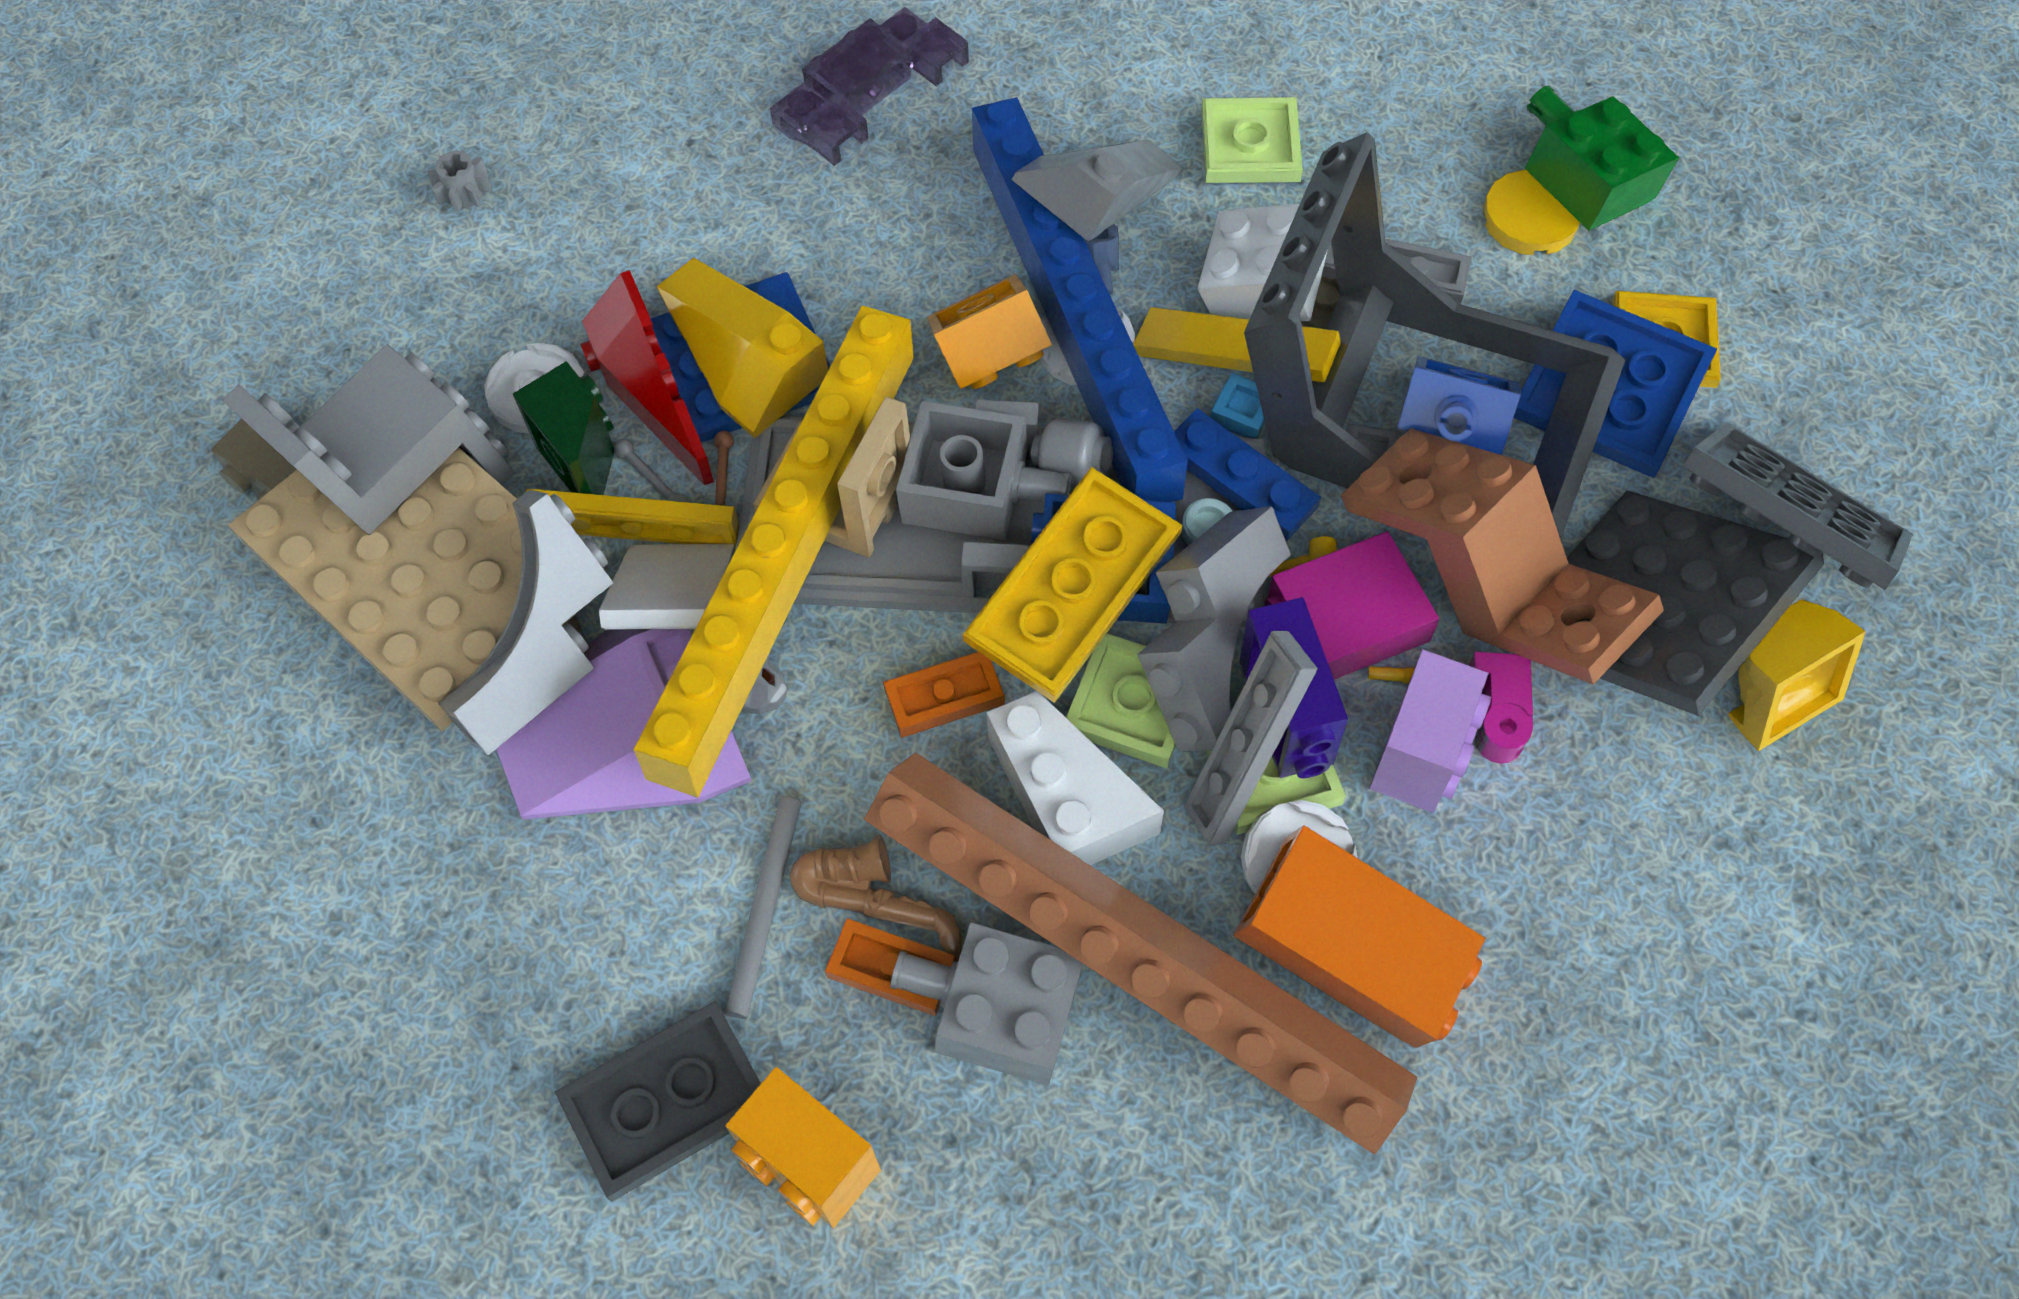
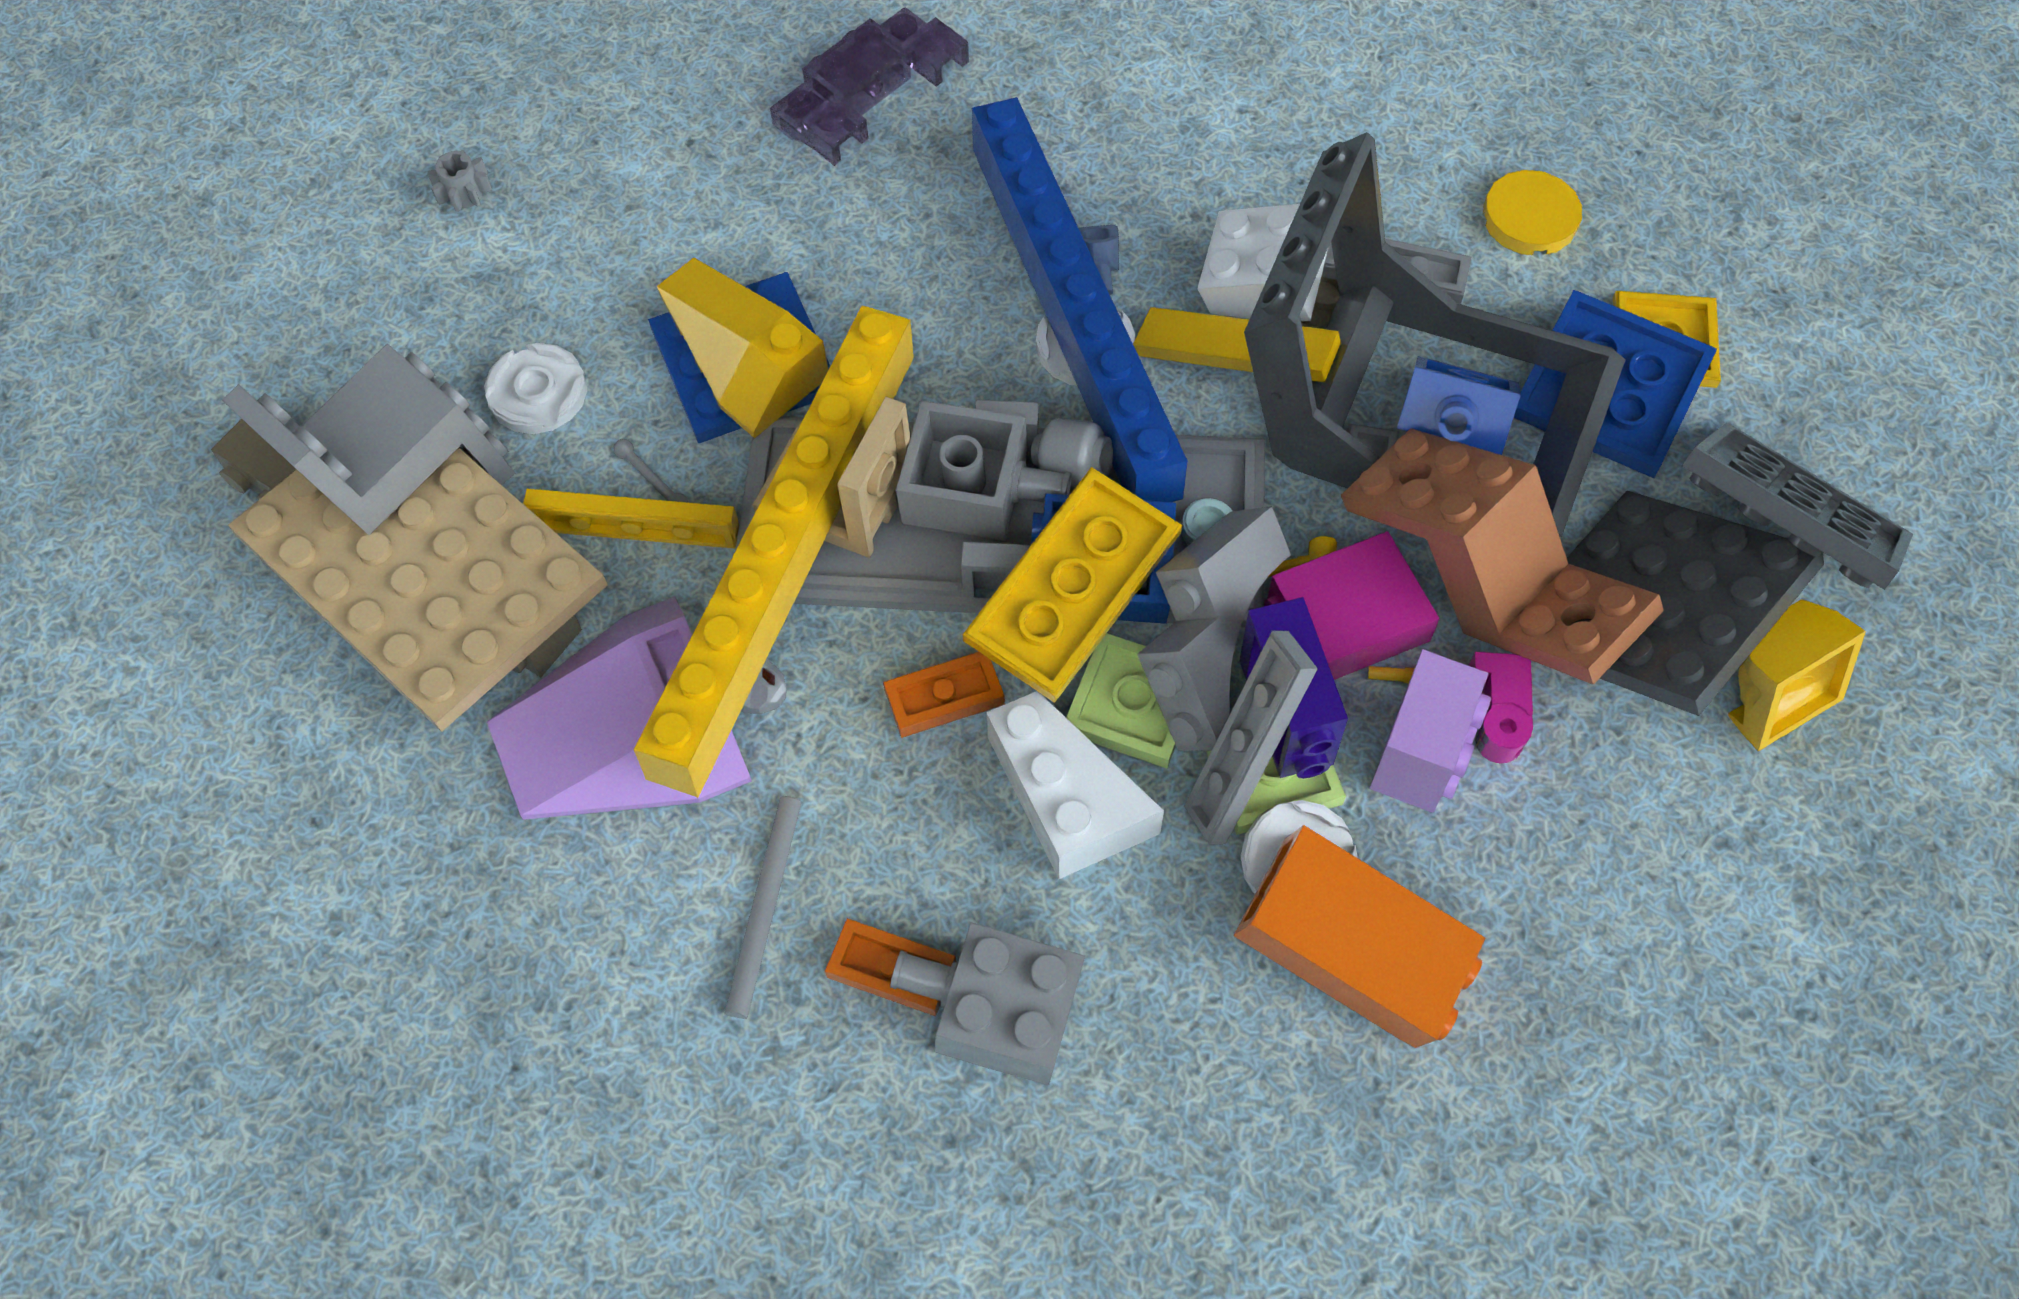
arch [438,490,614,755] -> none
dark green slope [513,361,614,495] -> none
dark grey plate [555,1000,761,1202] -> none
red wedge [580,270,714,485] -> none
white tile [599,544,735,630] -> none
nougat hinge [714,431,734,506] -> none
light orange brick [725,1066,881,1228] -> none
medium nougat piece [790,834,962,962] -> none
nougat brick [864,752,1417,1155] -> none
light orange slope [927,274,1052,389] -> none
light grey wedge [1012,139,1184,242] -> none
blue plate [1174,408,1321,542] -> none
yellowish green plate [1201,97,1303,183] -> none
dark azure plate [1210,373,1265,439] -> none
green brick [1525,86,1680,231] -> none

